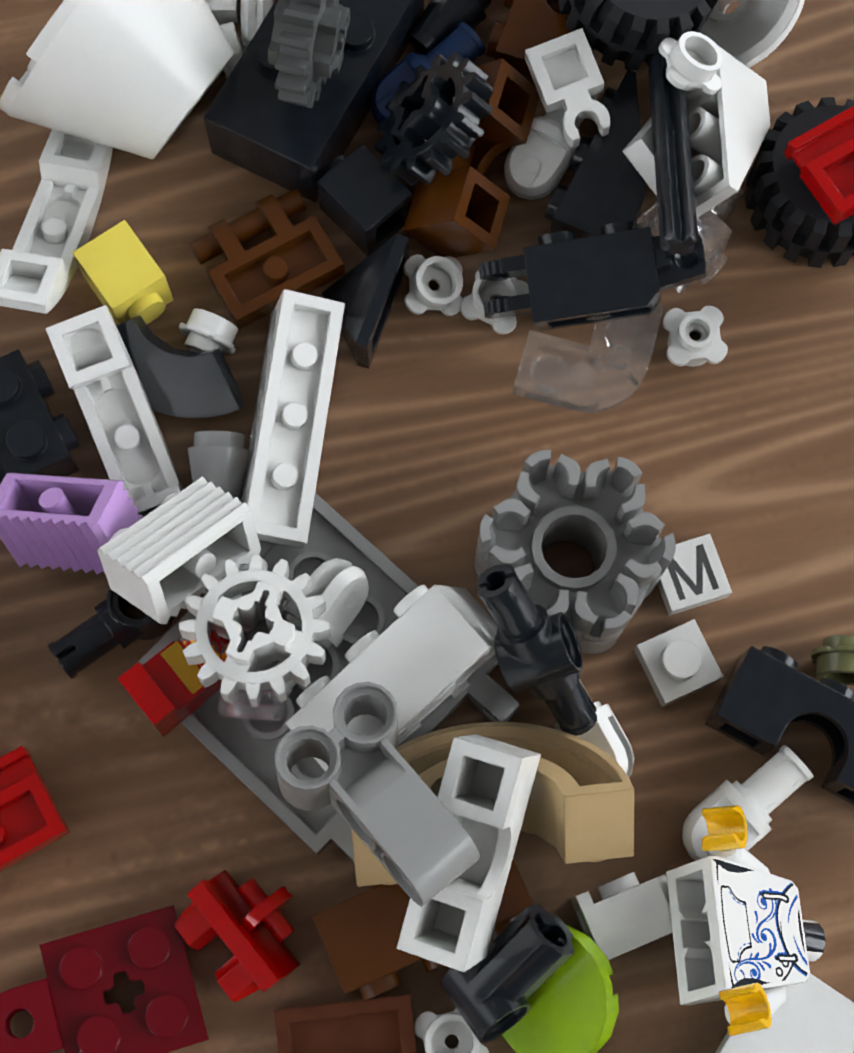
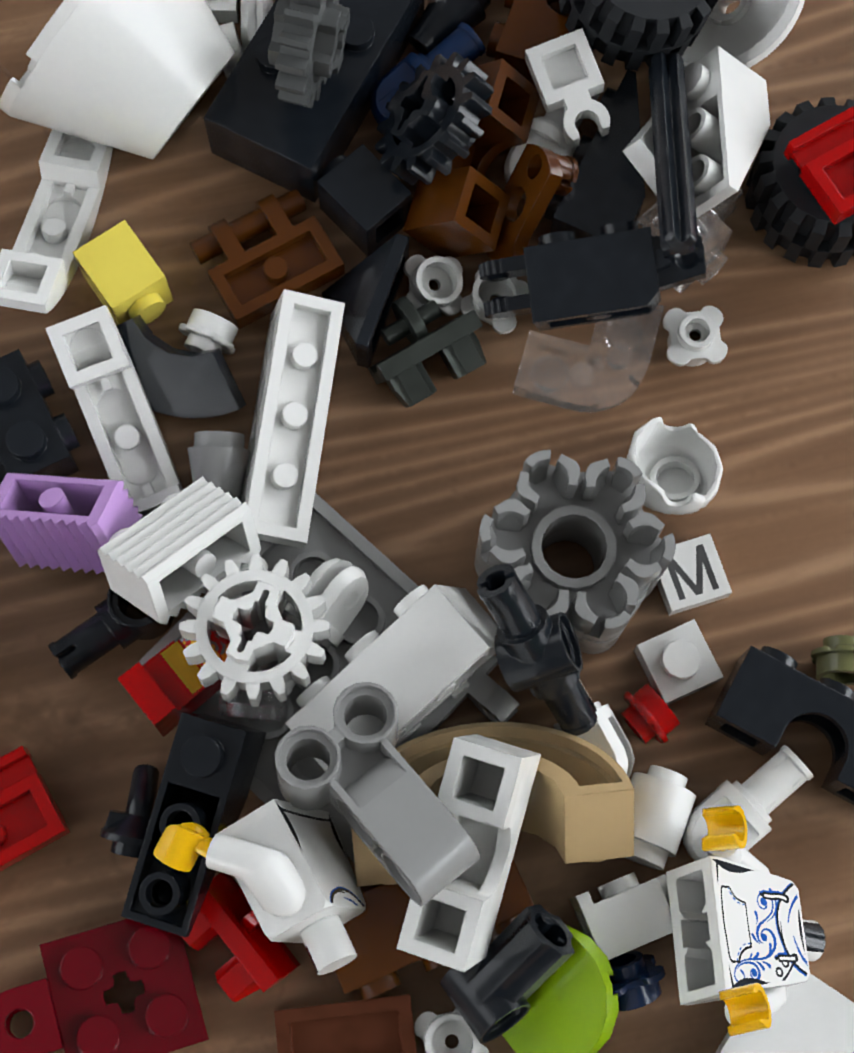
white plate [658,31,723,95] -> none
none -> black plate [100,764,159,858]
none -> black slope [121,713,267,937]
none -> white torso [153,799,366,975]
none -> pearl dark grey hips [368,296,487,408]
none -> reddish brown piece [486,144,579,260]
none -> dark blue plate [609,951,666,1011]
none -> red plate [620,684,680,744]
none -> white brick [624,765,696,870]
none -> white hair [626,417,723,515]

